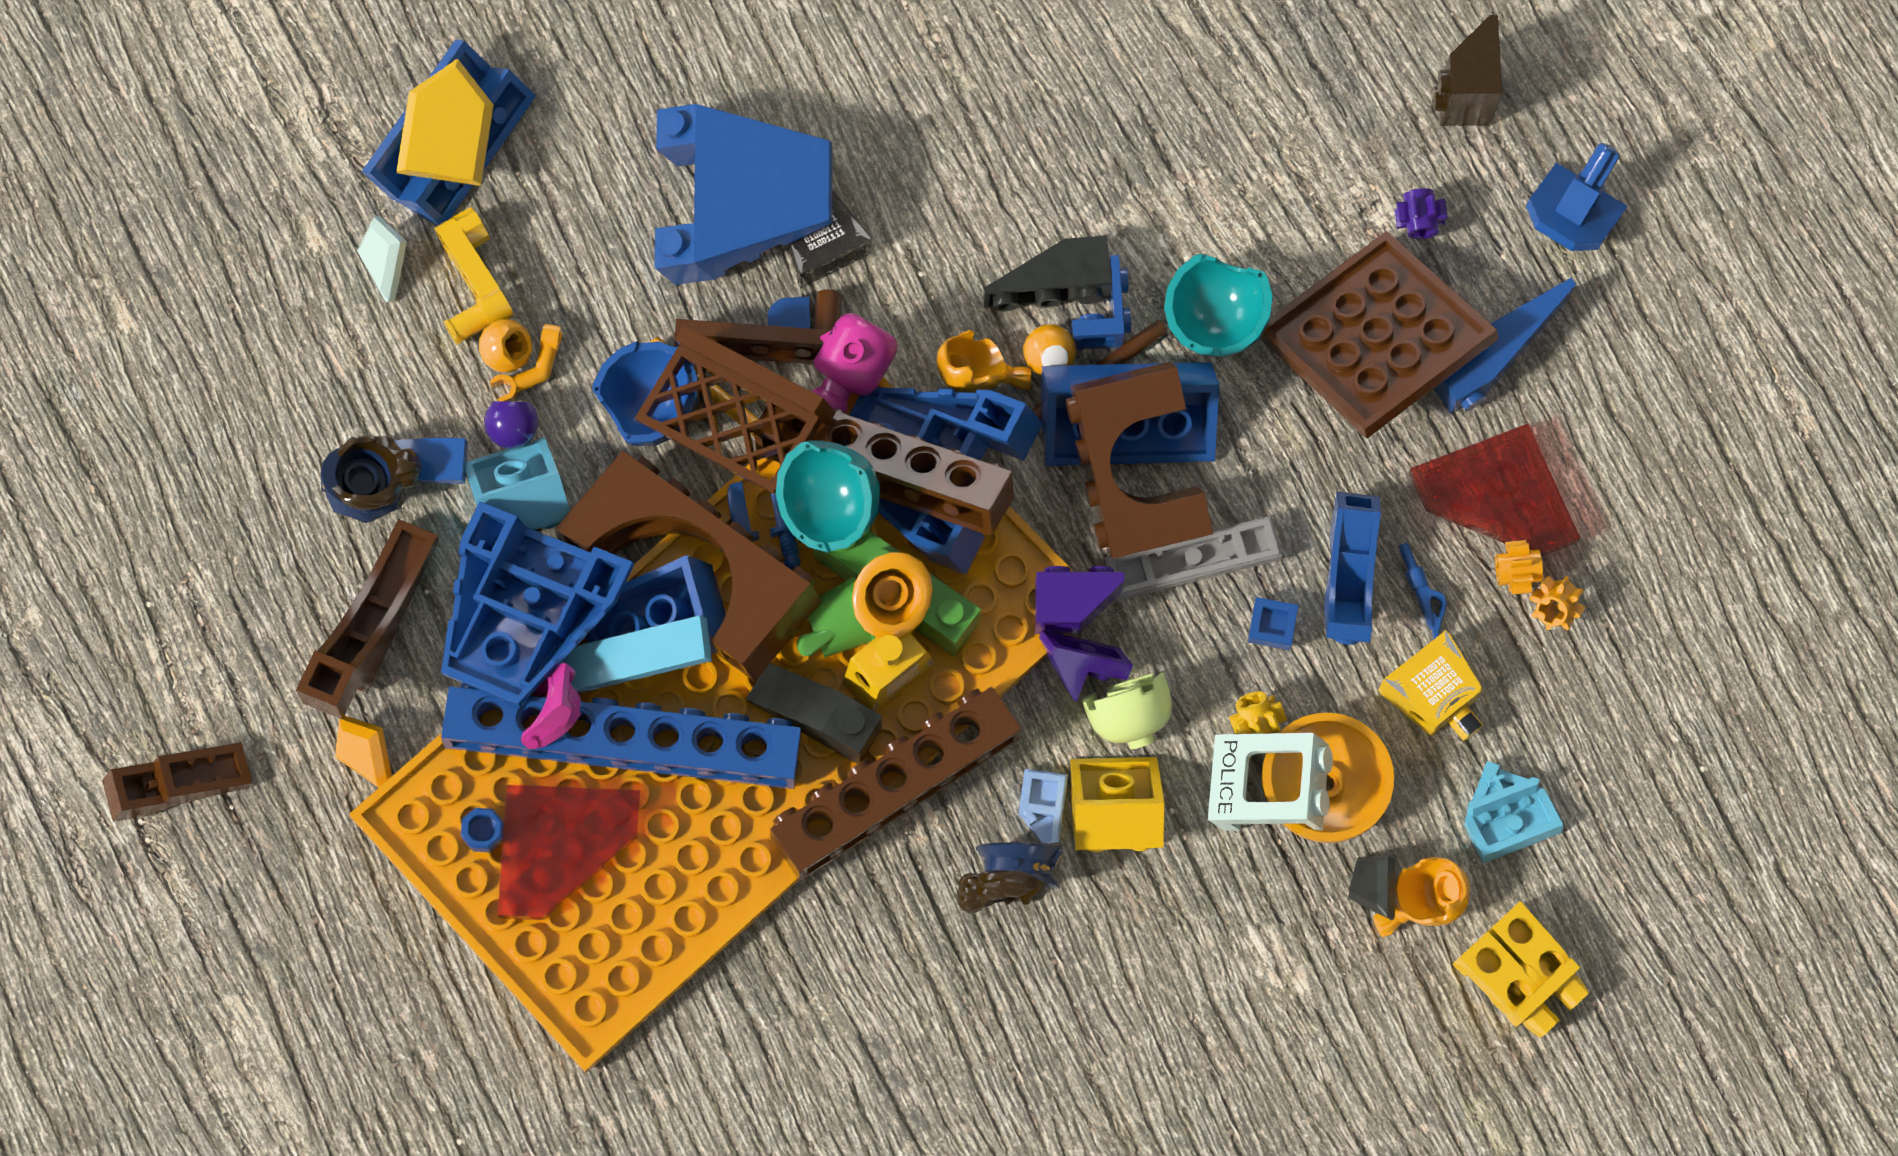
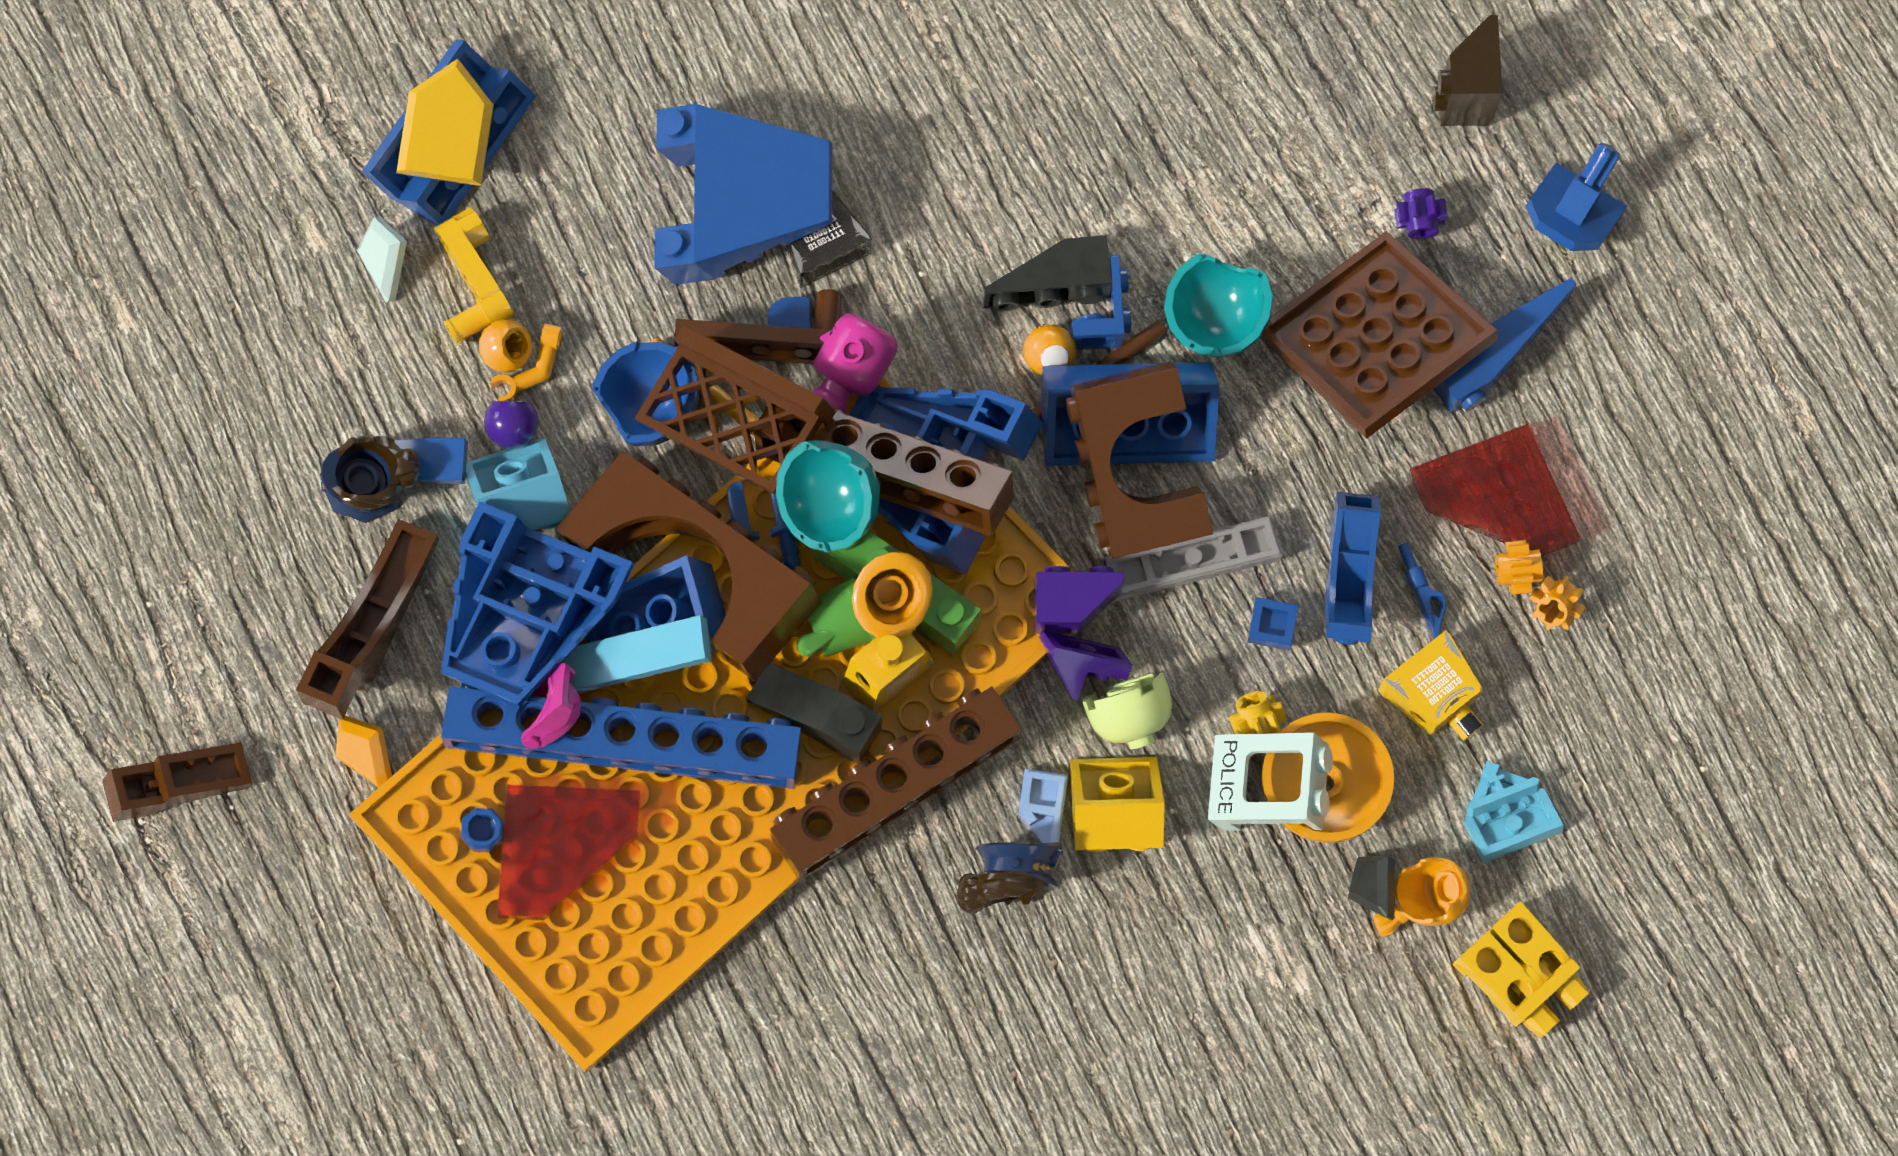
light orange hair [936,330,1031,393] -> none

